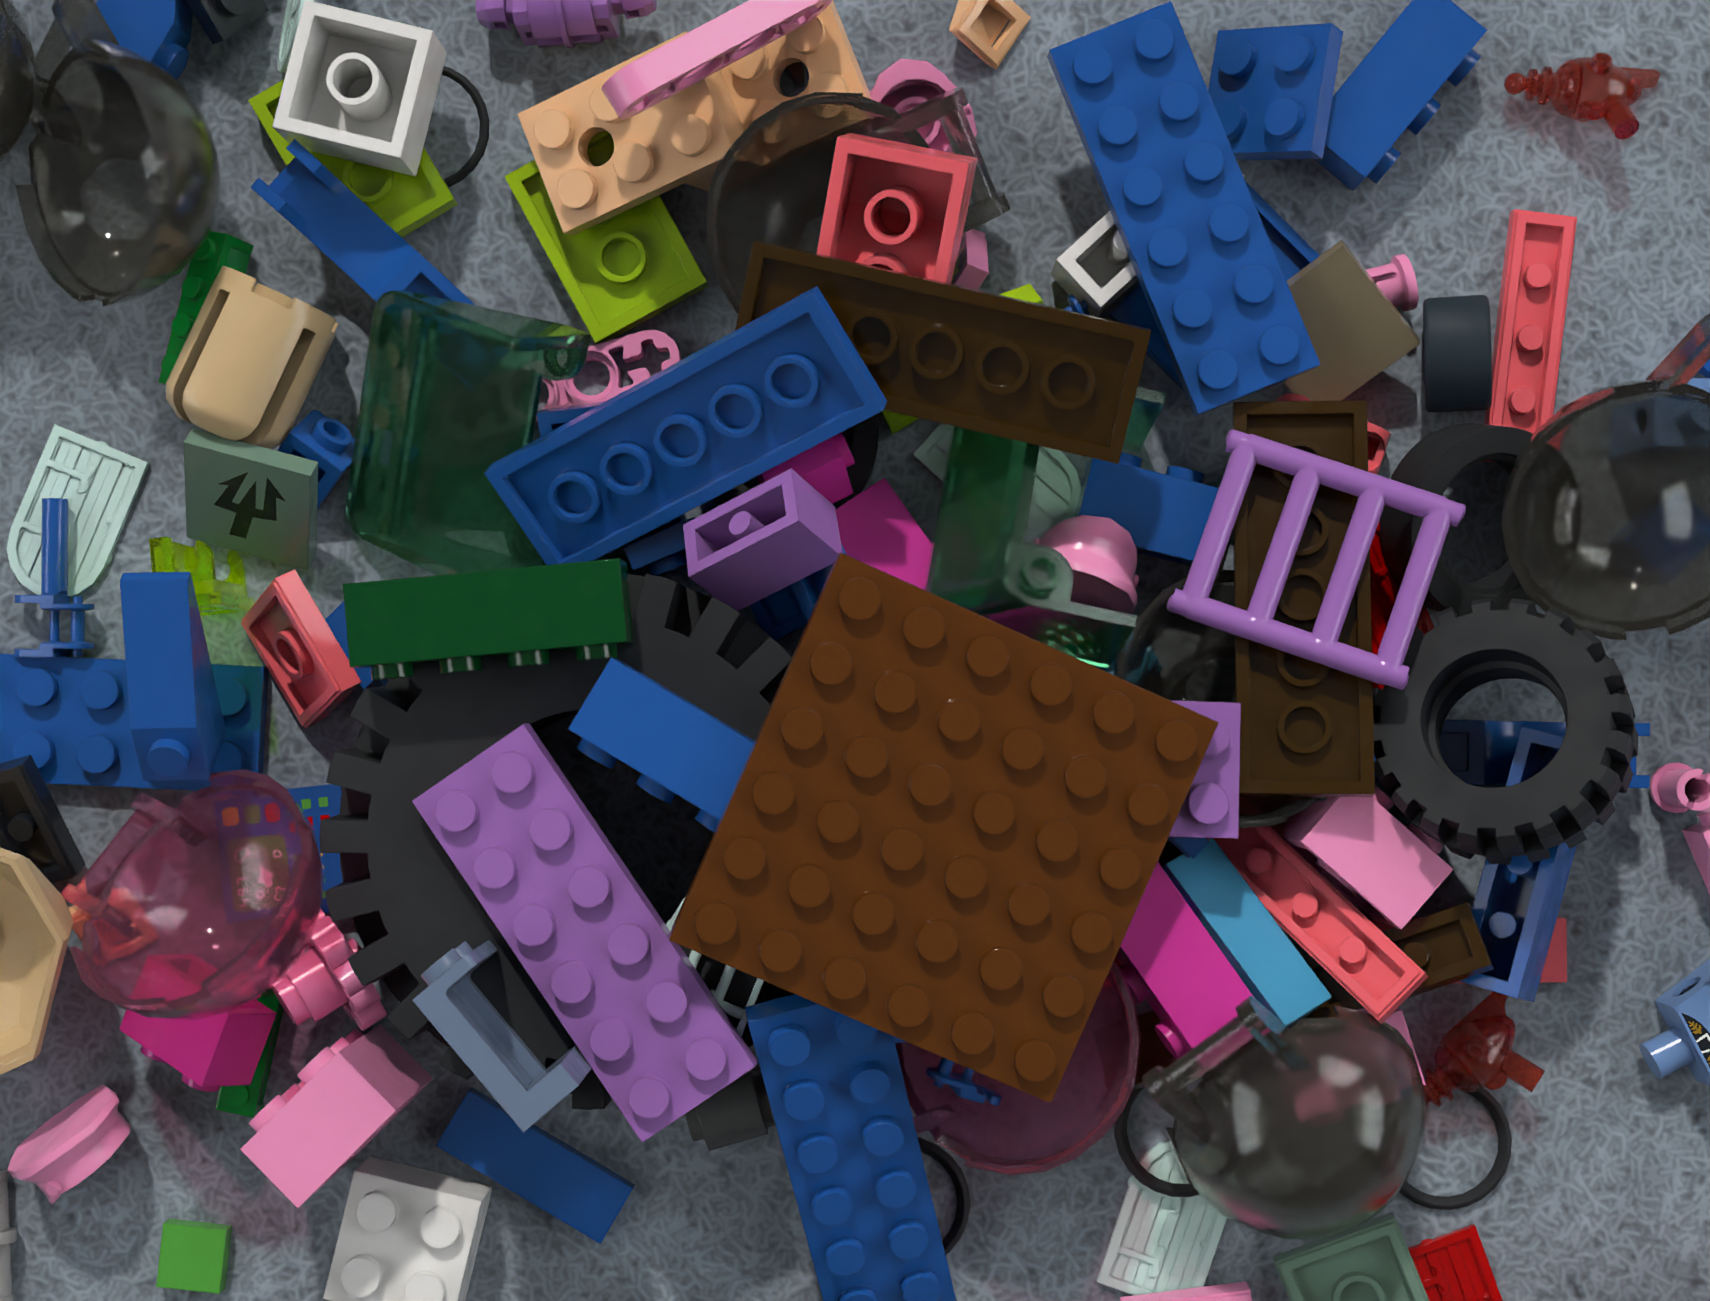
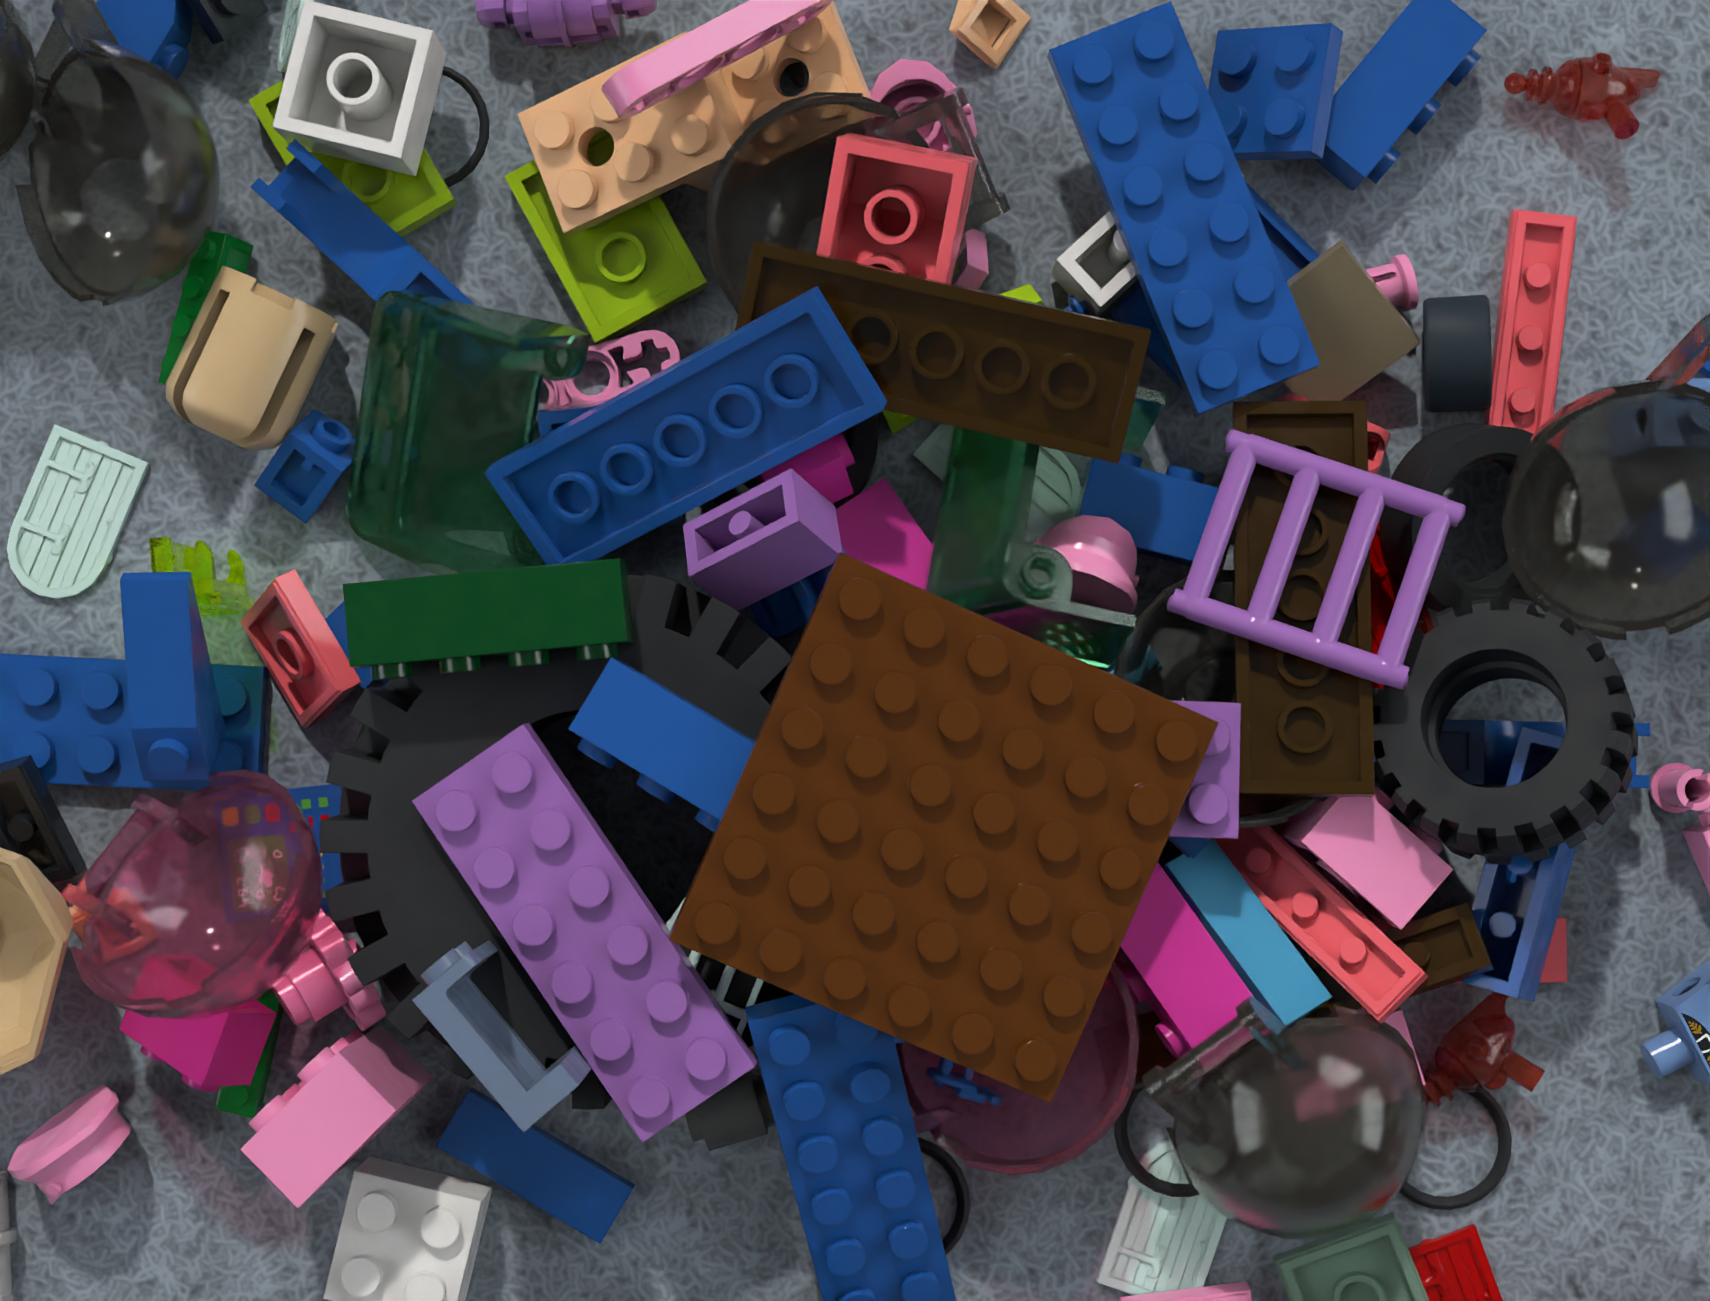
blue piece [14,498,95,657] -> none
bright green tile [156,1219,232,1294] -> none
sand green tile [183,428,318,570] -> none
blue bracket [623,517,696,576] -> none

